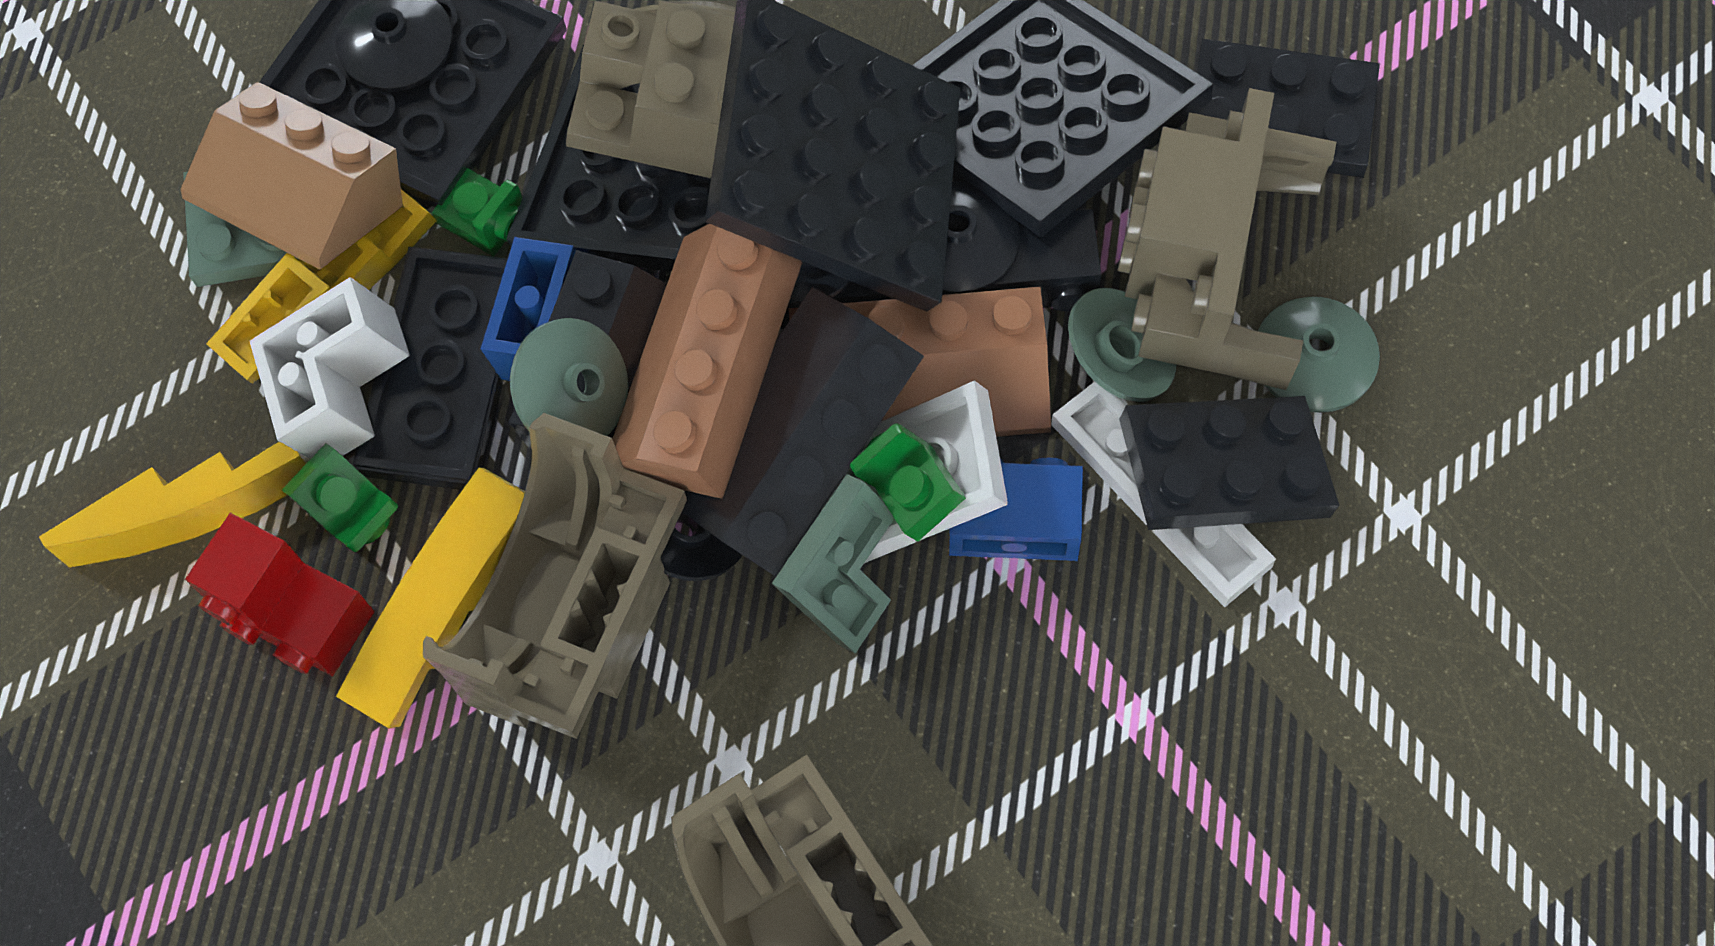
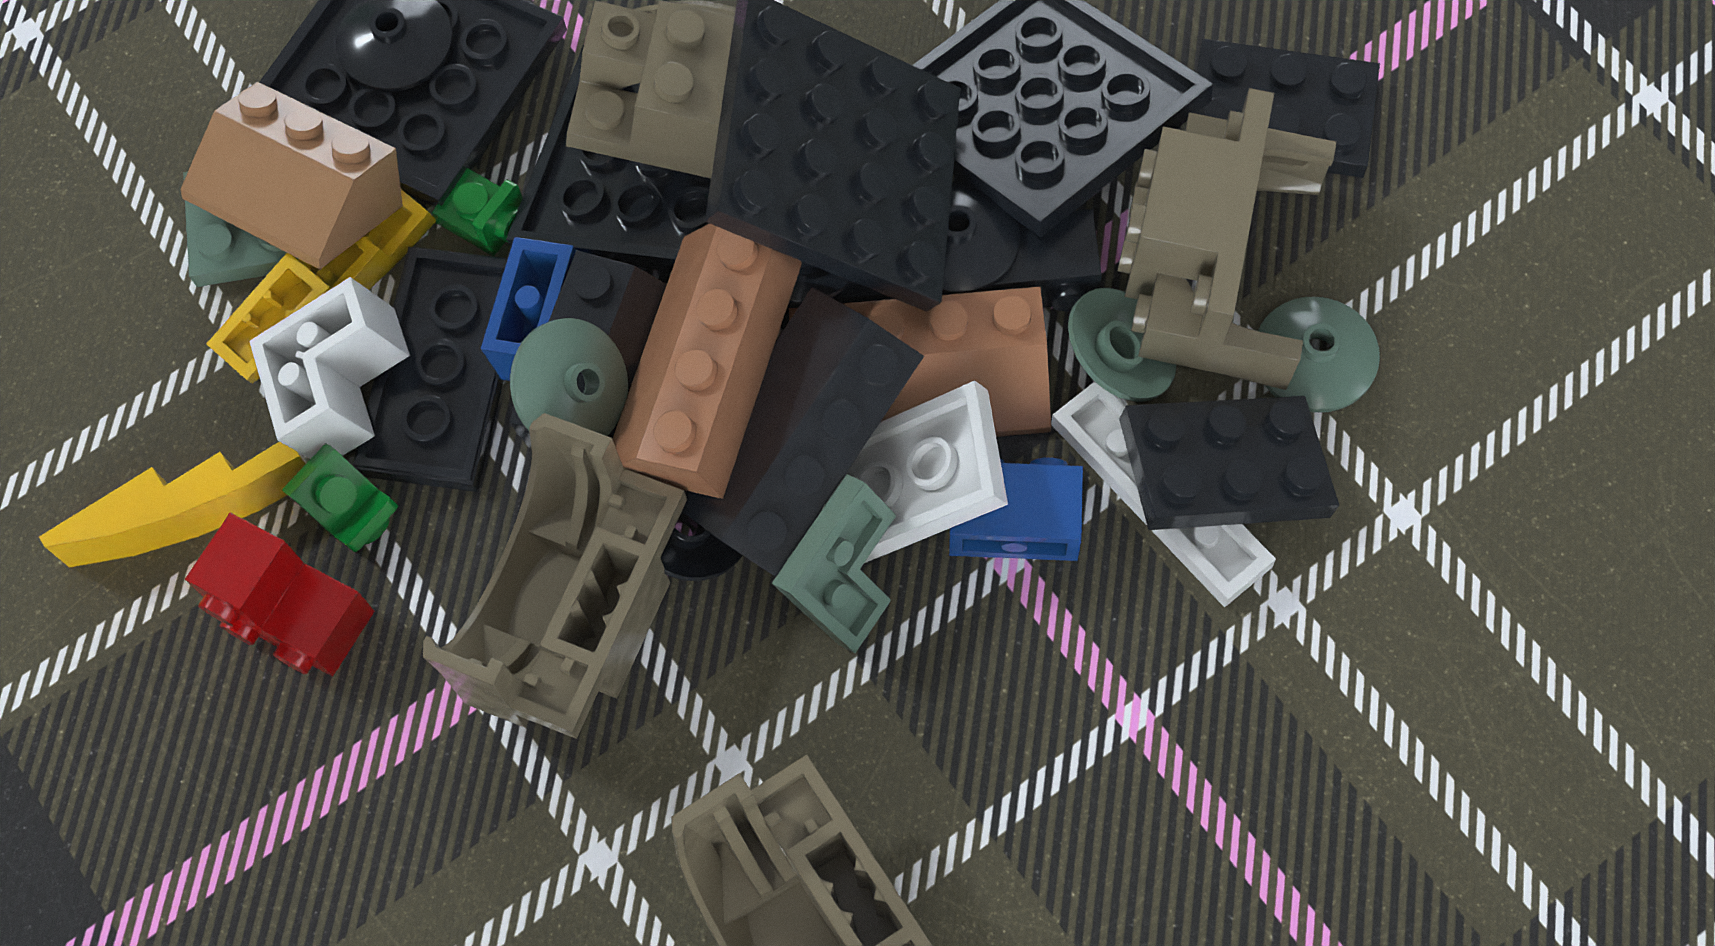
yellow slope [336,467,525,728] -> none
green bracket [850,423,966,542] -> none

